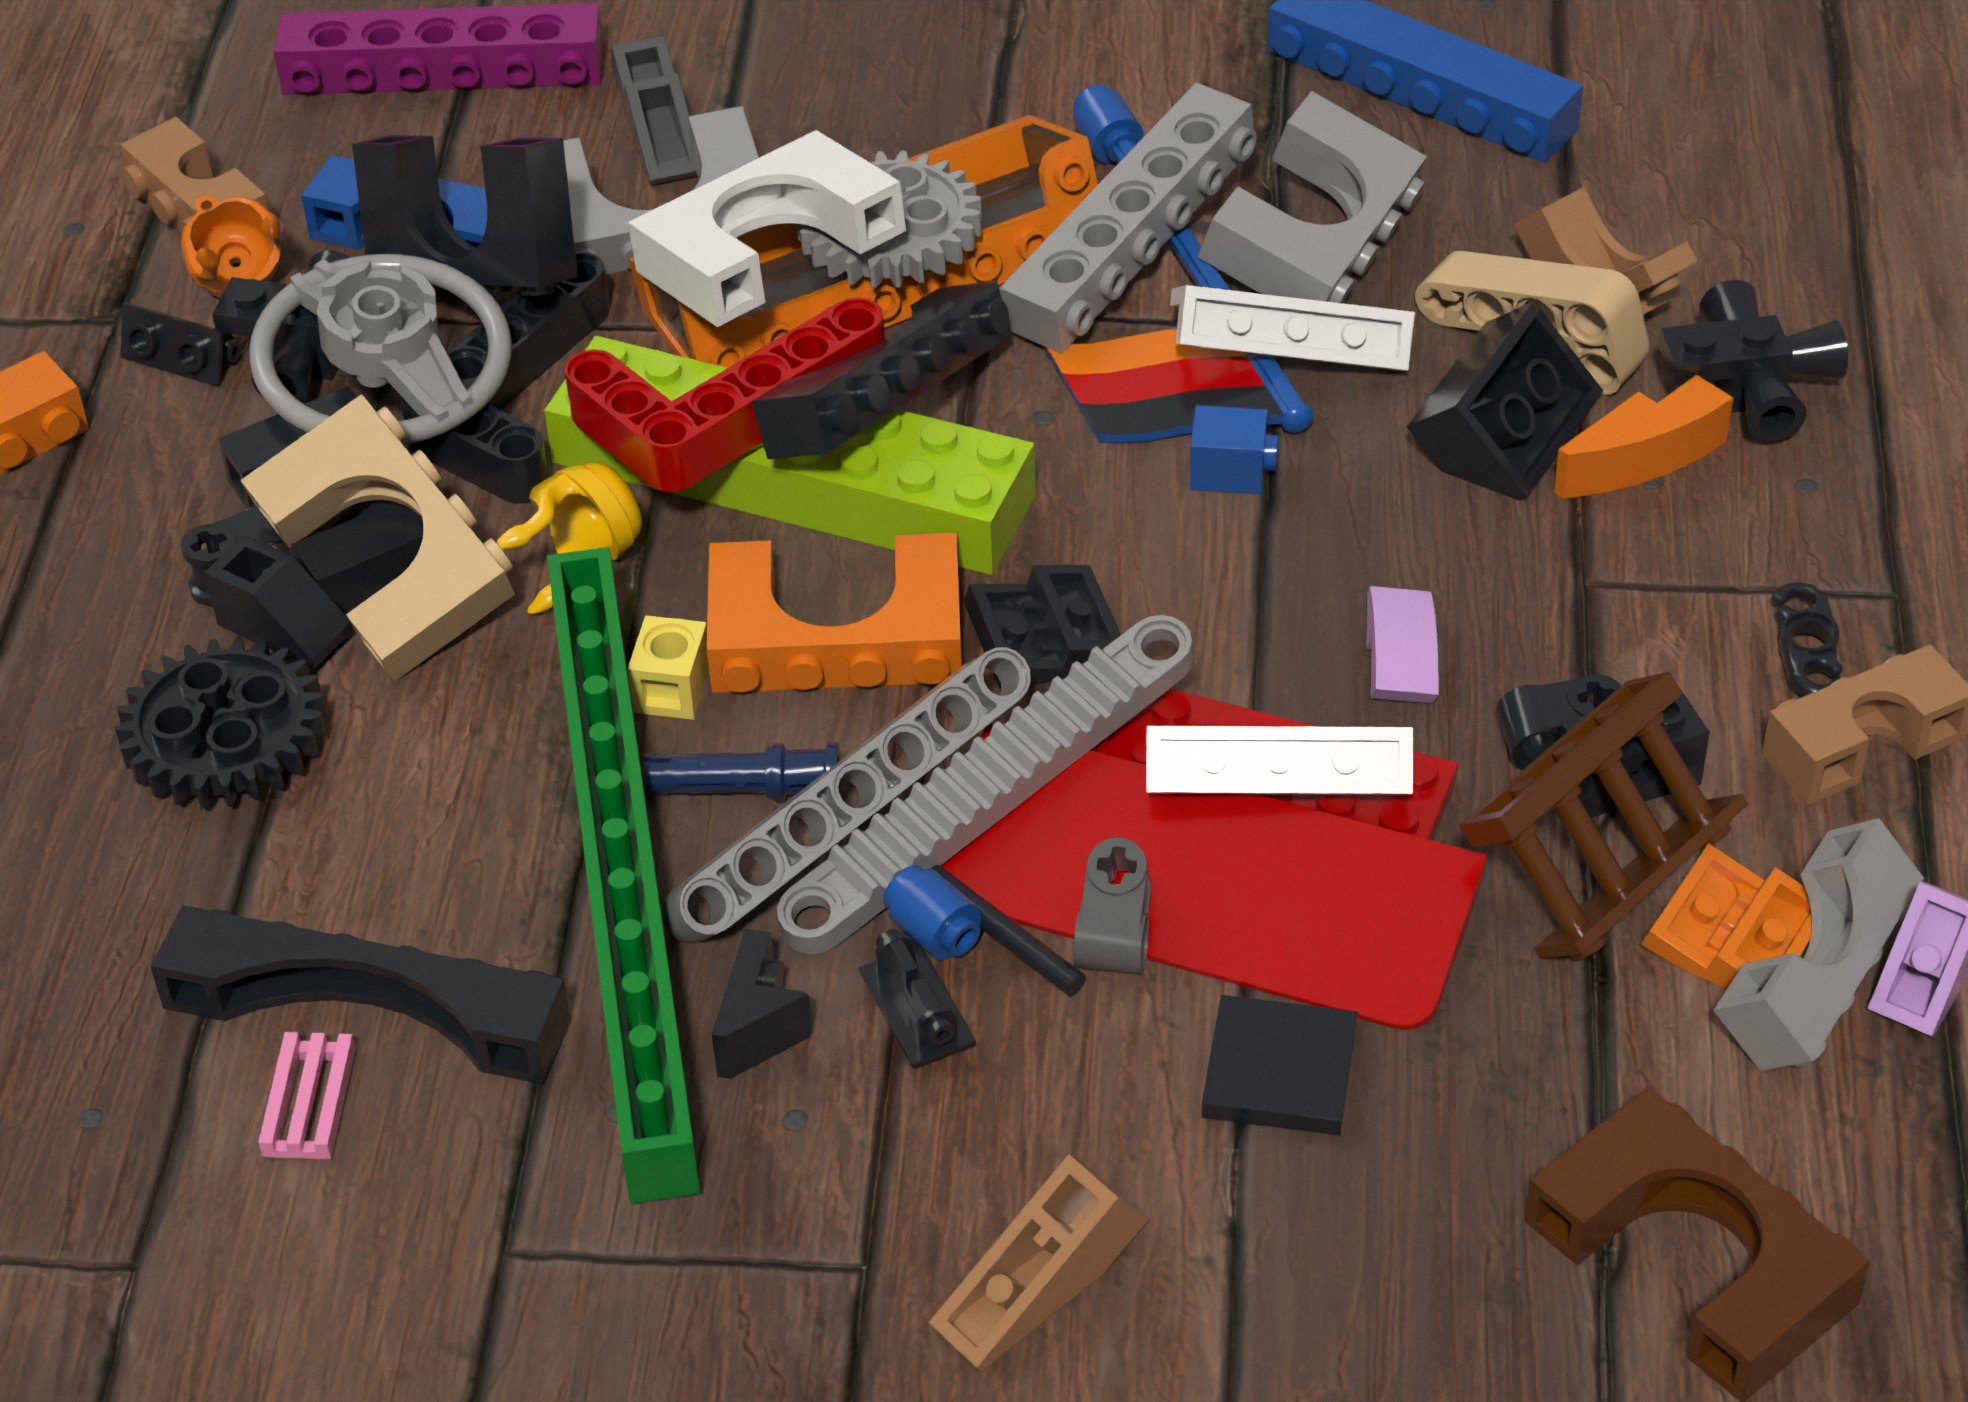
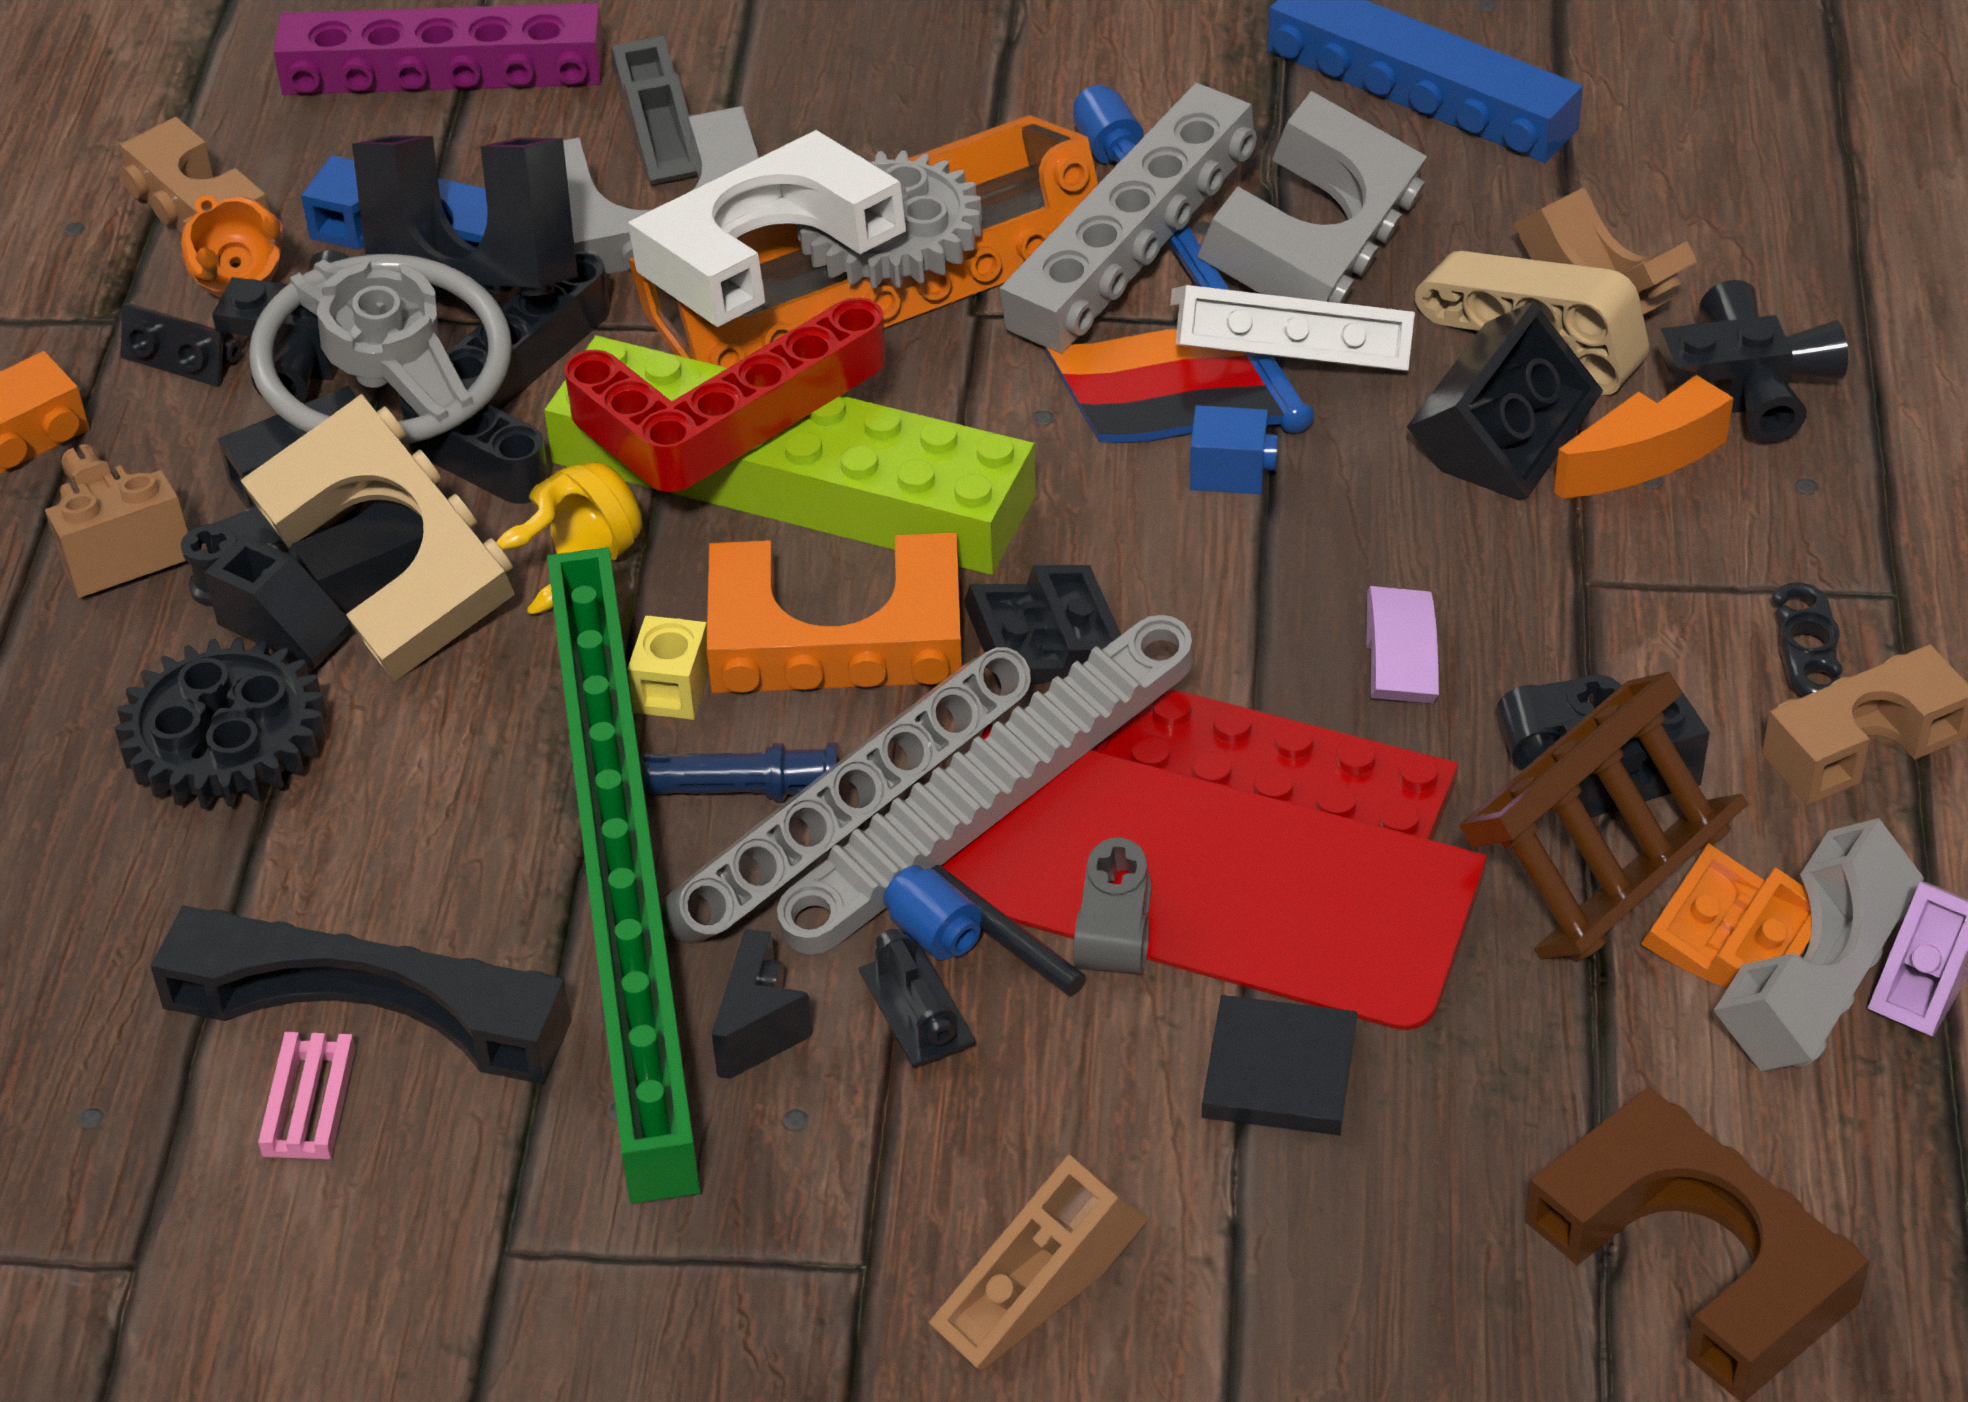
black arch [751,281,1011,460] -> none
white fence [1147,726,1413,795] -> none
none -> medium nougat brick [45,444,188,598]

